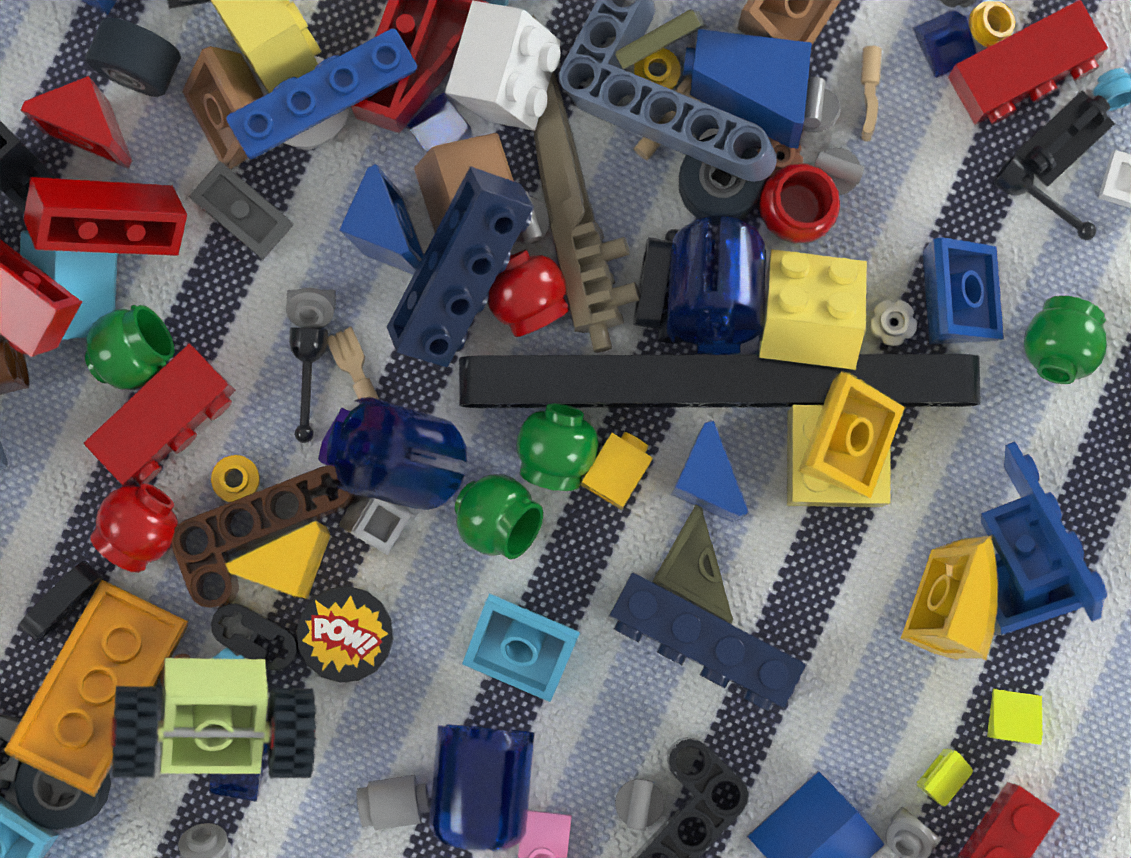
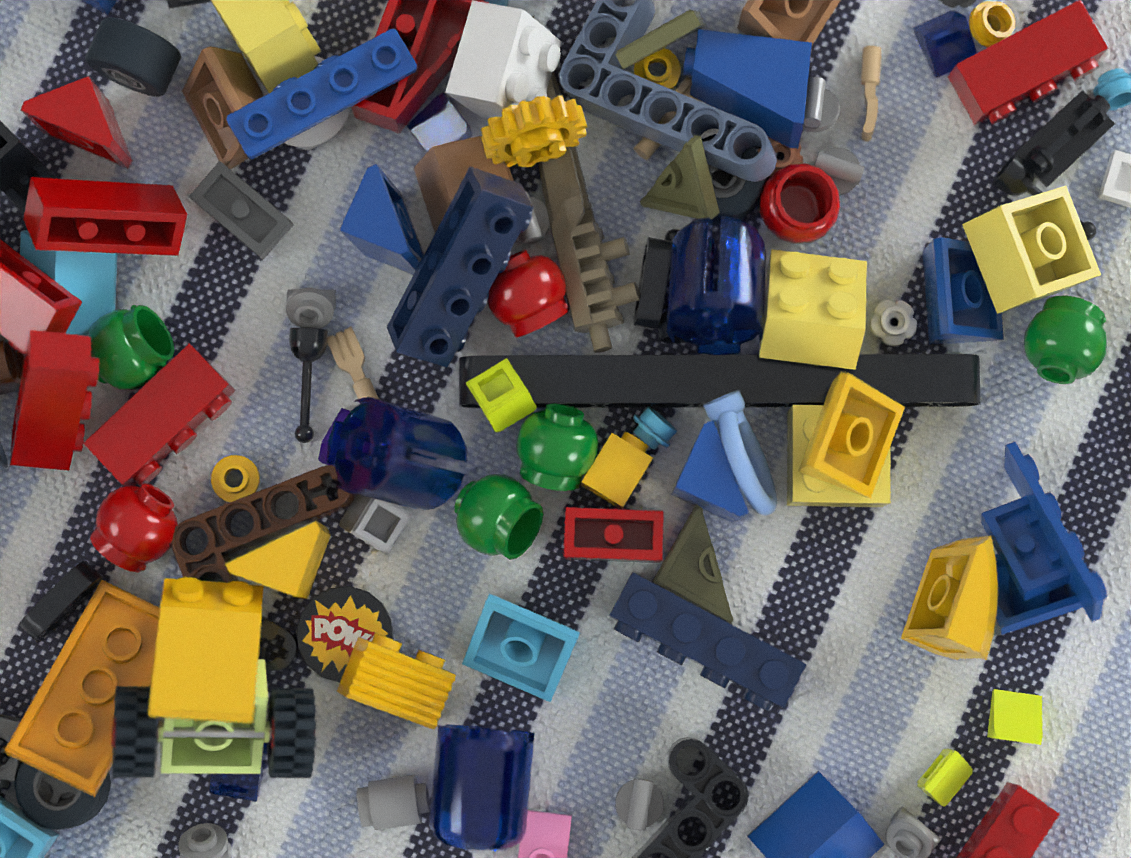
none -> red brick [10,330,99,471]
none -> yellow slope [149,577,264,723]
none -> yellow brick [337,633,456,730]
none -> neon yellow slope [466,358,536,433]
none -> yellow gear [481,96,587,167]
none -> red brick [564,507,664,563]
none -> medium azure plate [633,406,677,450]
none -> olive tile [640,135,720,221]
none -> light blue piece [703,390,777,515]
none -> light yellow brick [962,186,1101,314]

